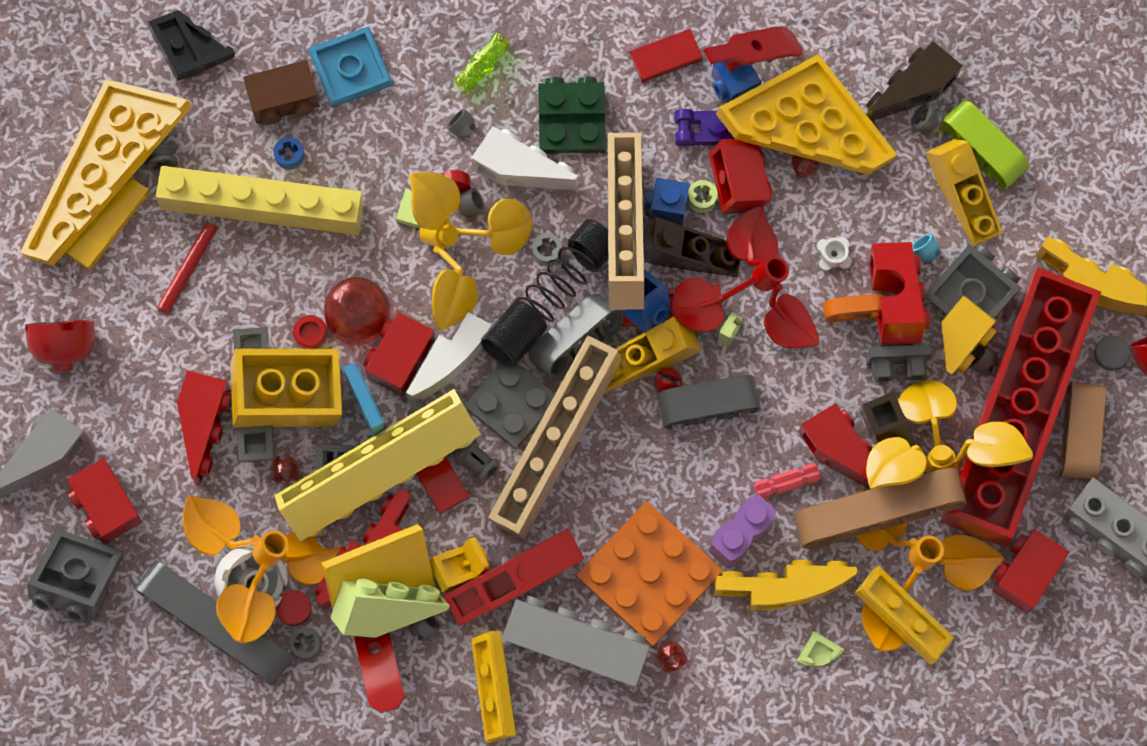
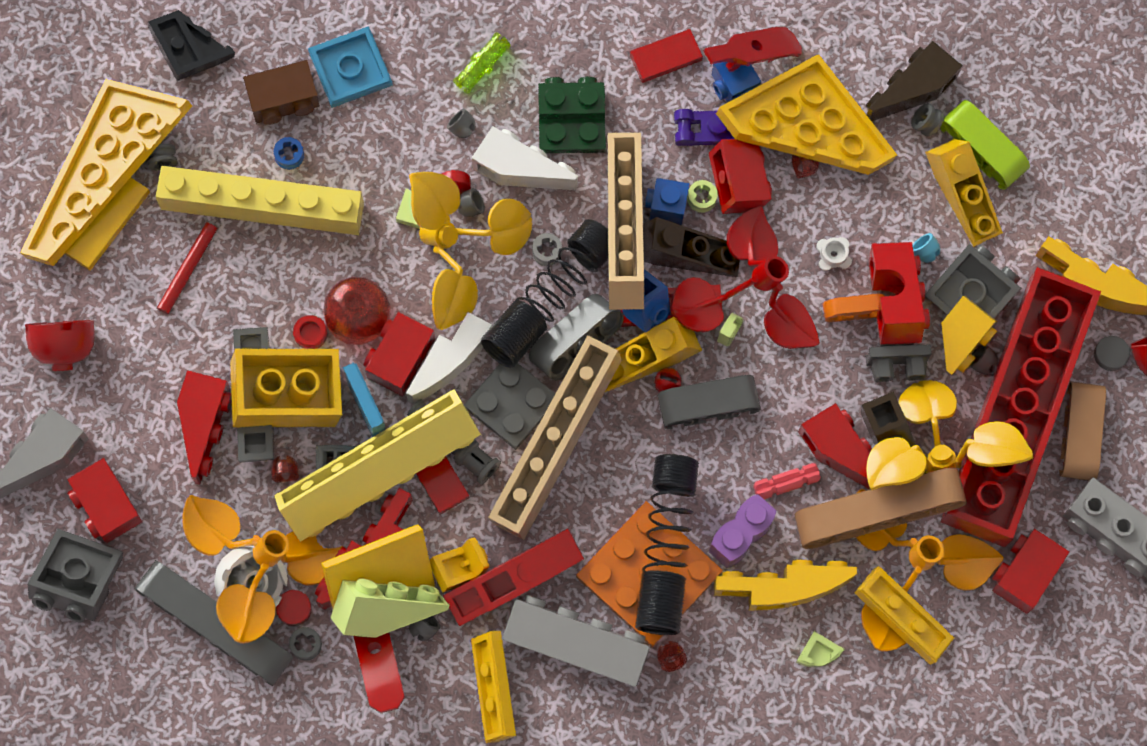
none -> black piece [635,454,699,635]

